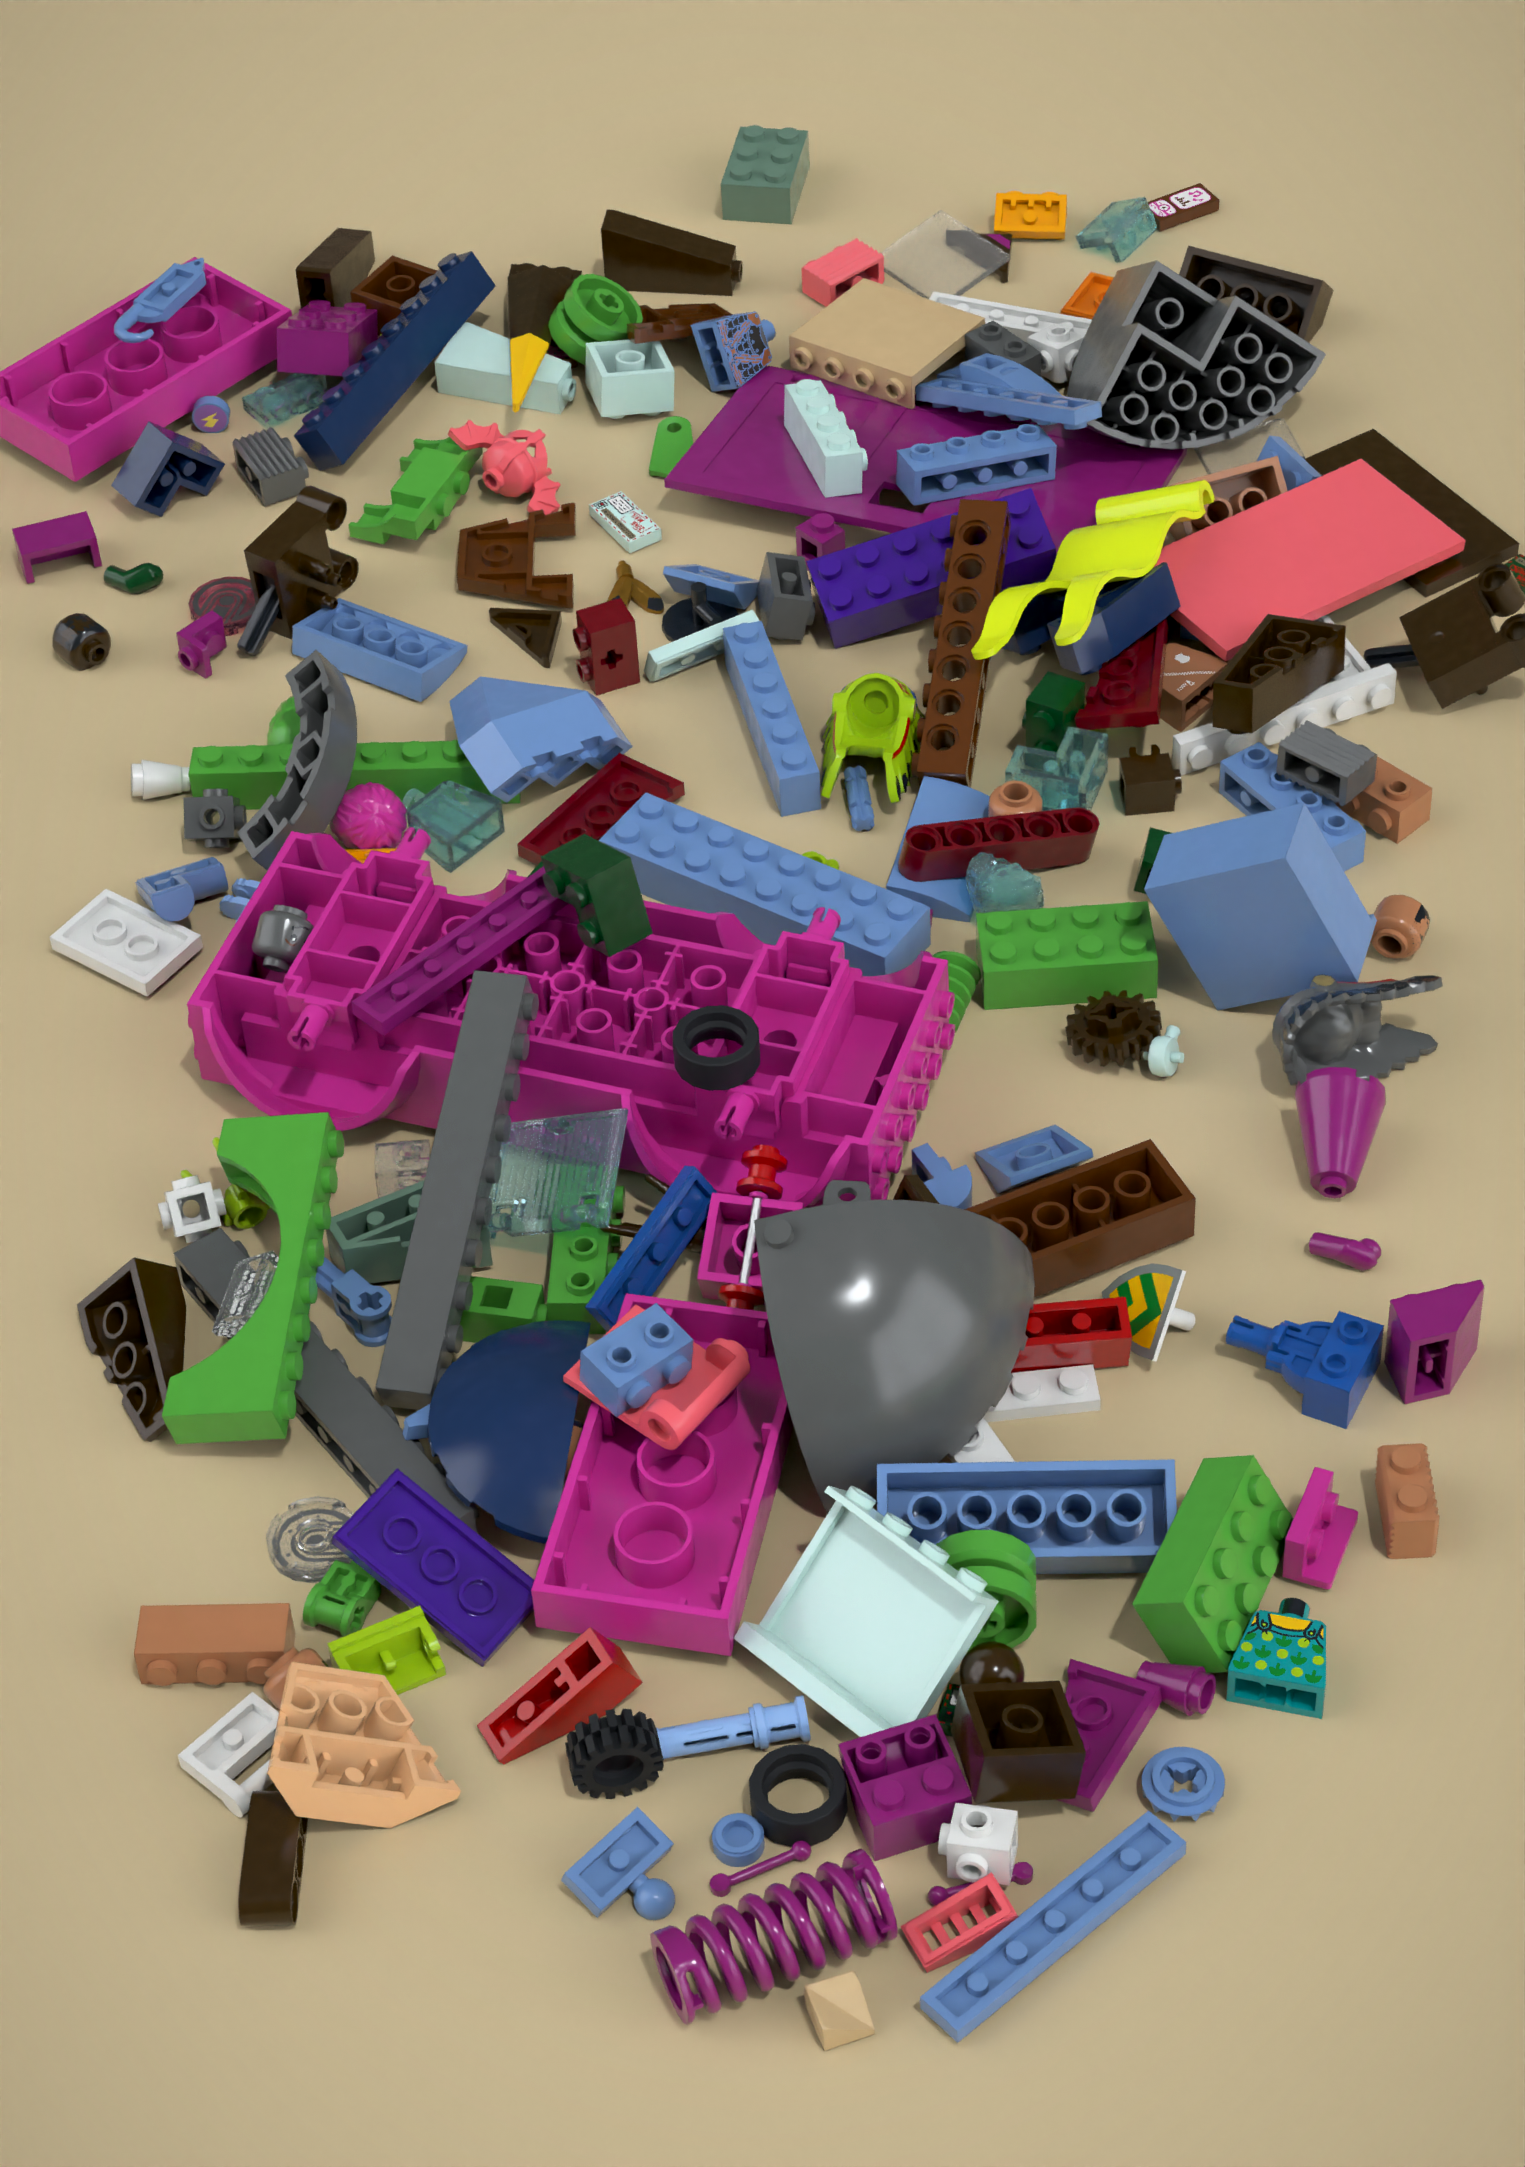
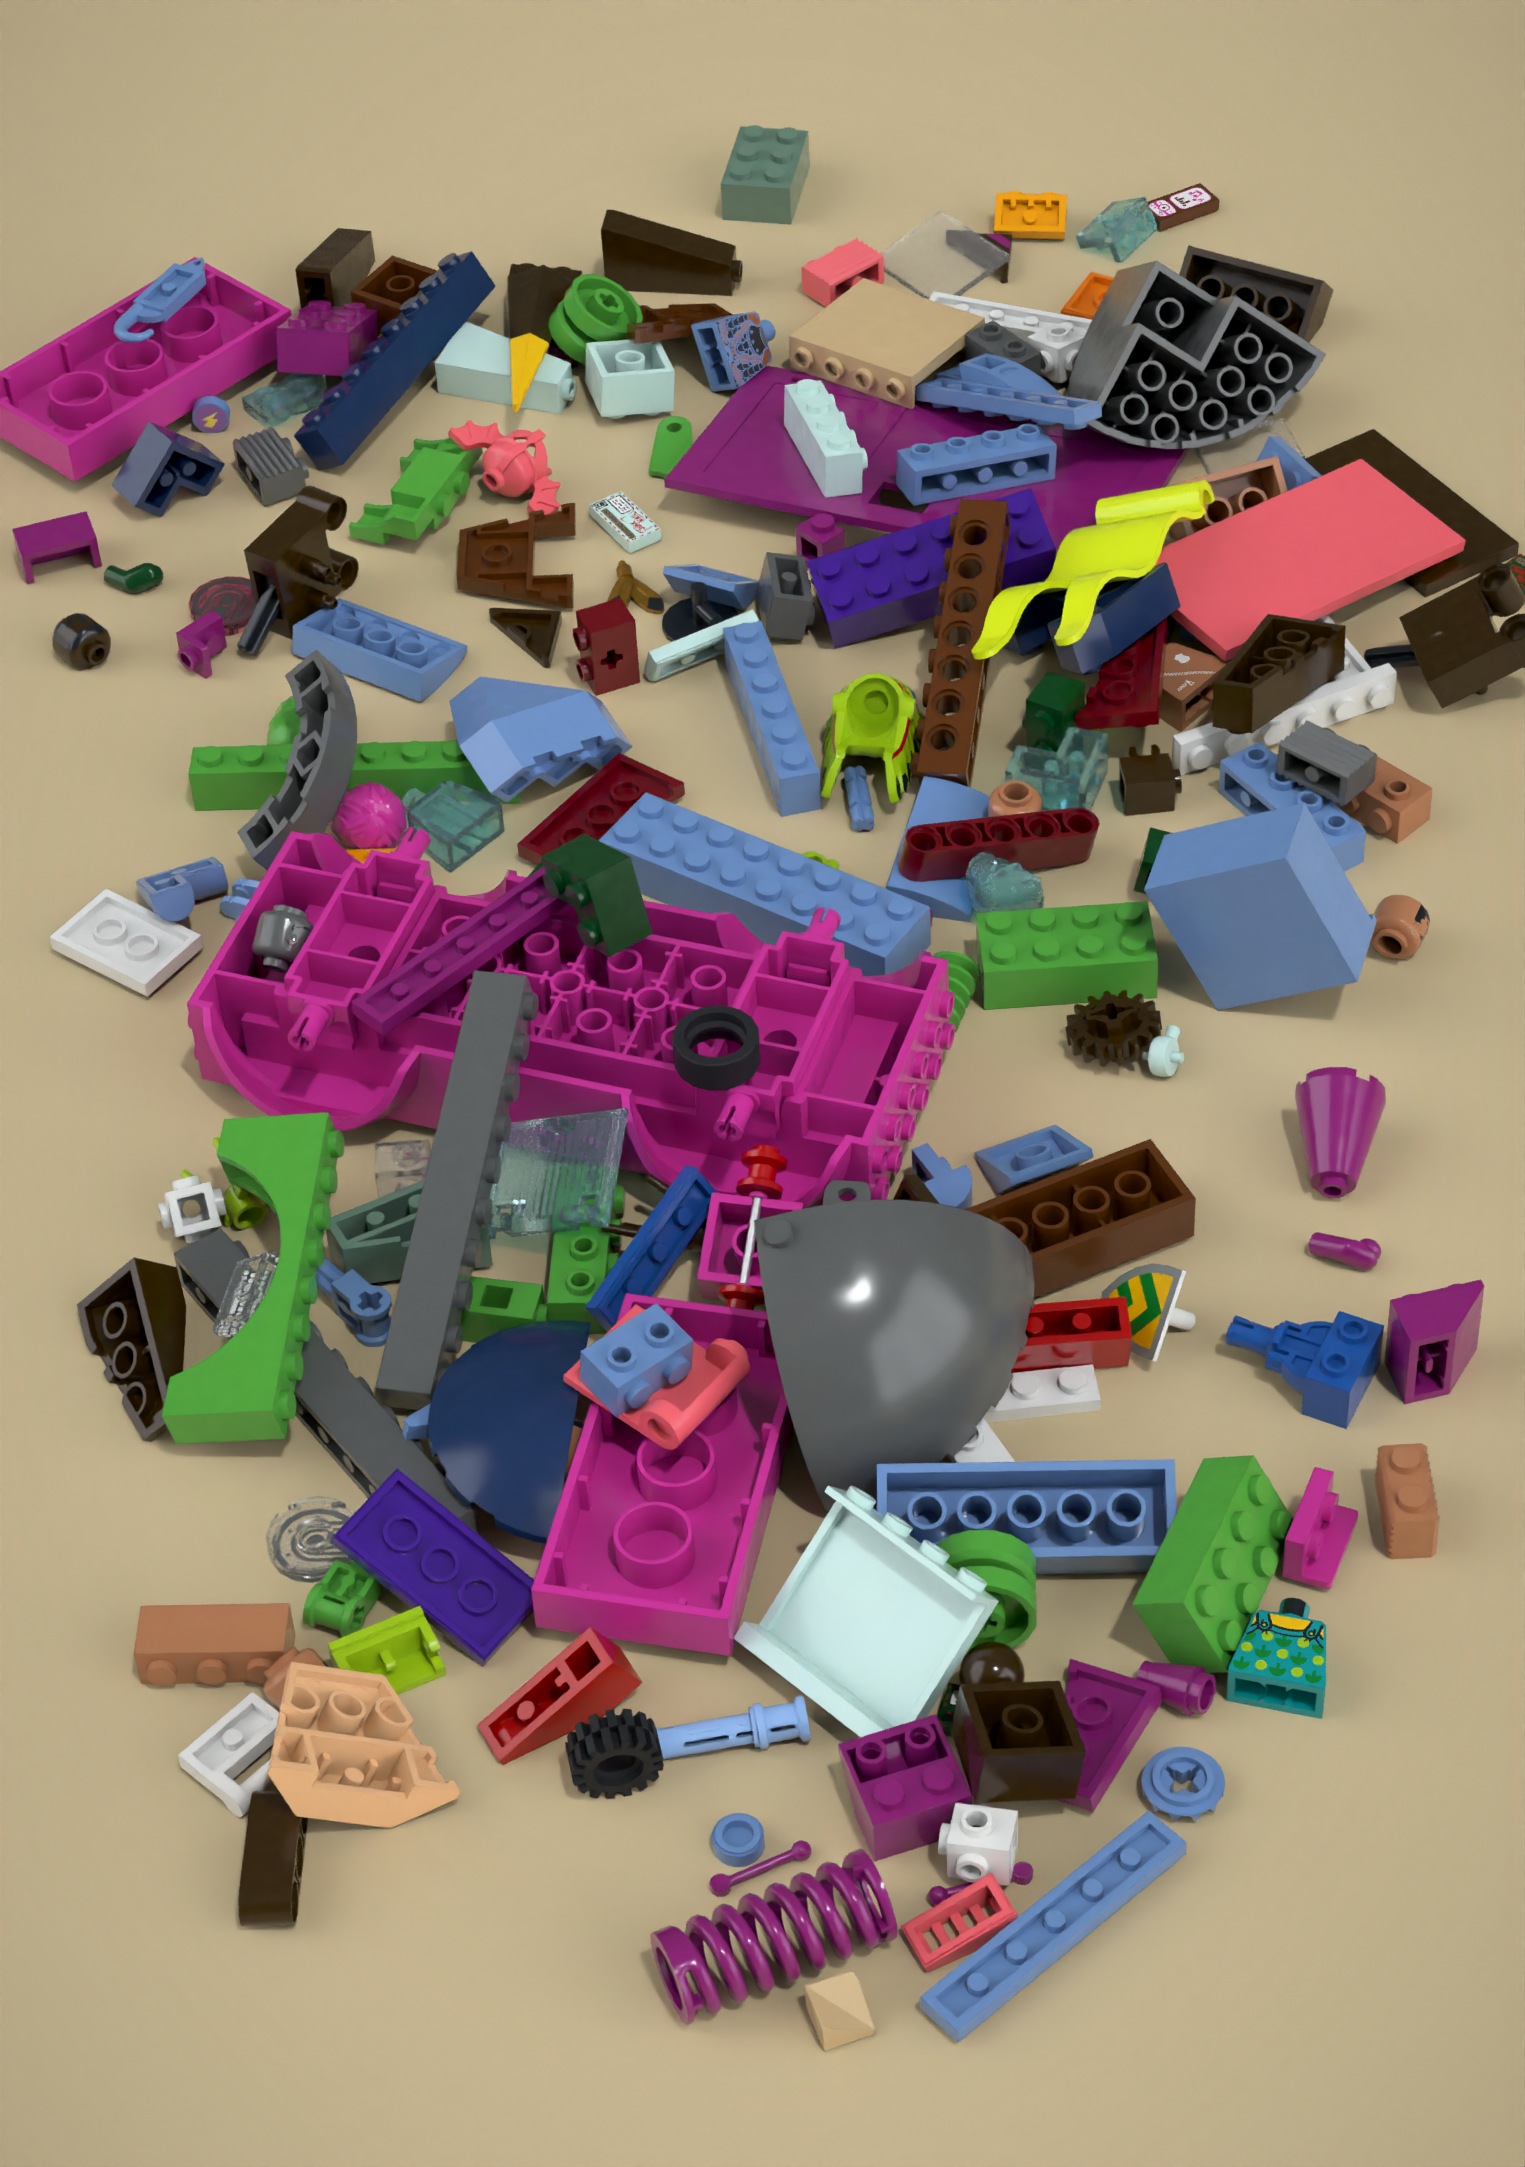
white cone [131,760,190,800] -> none
dark grey brick [183,789,247,848] -> none
medium blue plate [561,1807,675,1920] -> none
black tyre [749,1744,848,1847] -> none
dark grey piece [1272,974,1443,1086] -> none

